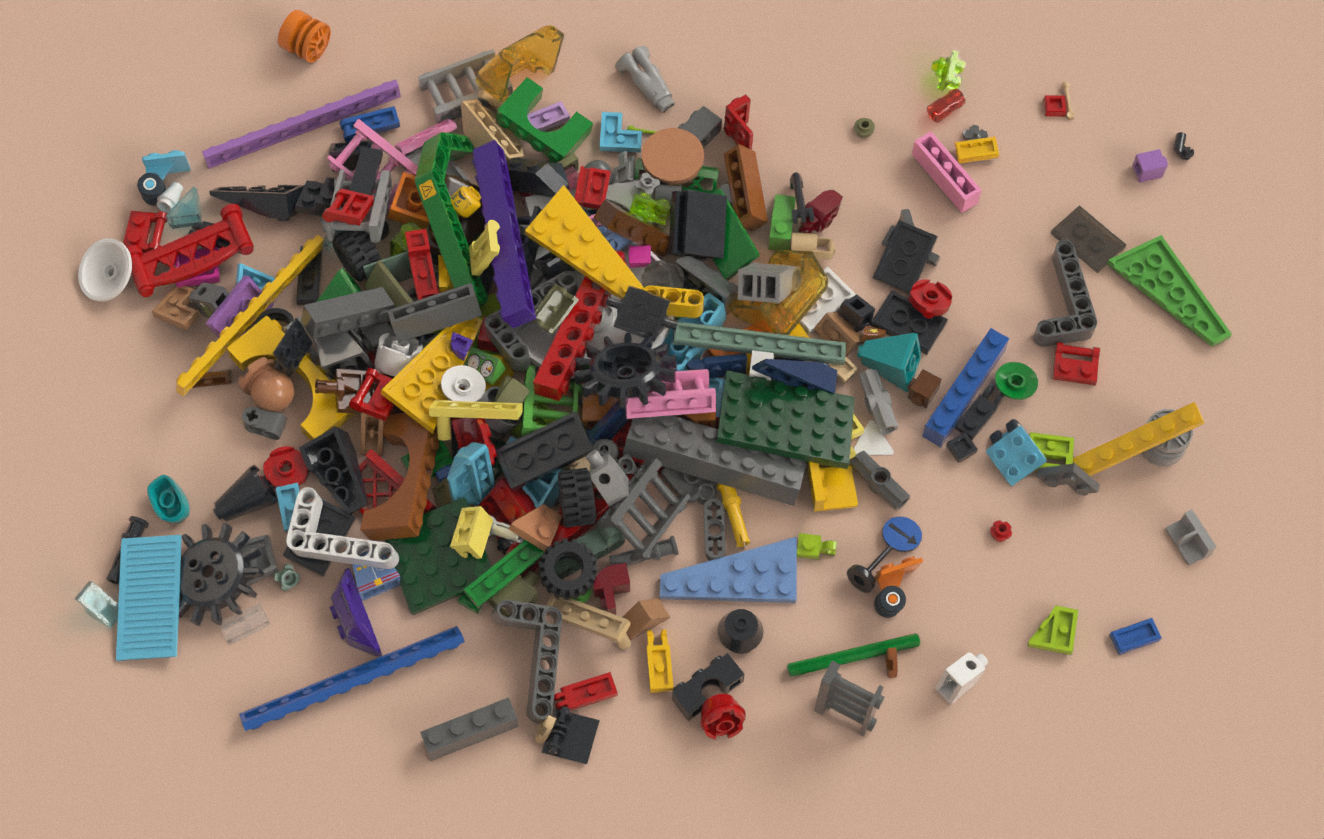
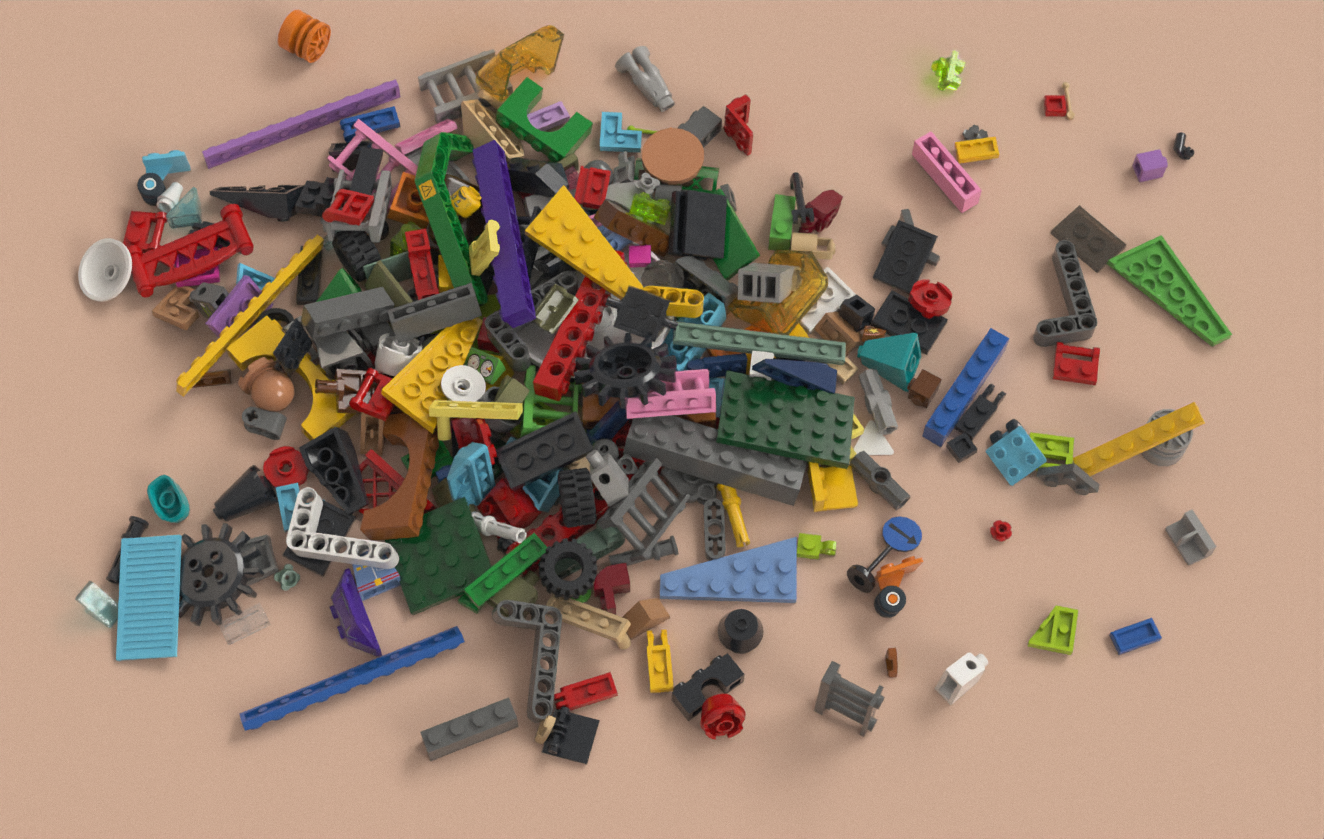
dark purple tile [450,332,473,361] -> none
light yellow hinge [450,506,493,559] -> none
nougat wing [508,504,563,552] -> none
dark orange brick [724,144,768,231] -> none
green axle [787,633,920,677] -> none
olive plate [854,118,875,138] -> none
clear red piece [927,88,966,123] -> none
green dish [995,362,1038,400] -> none

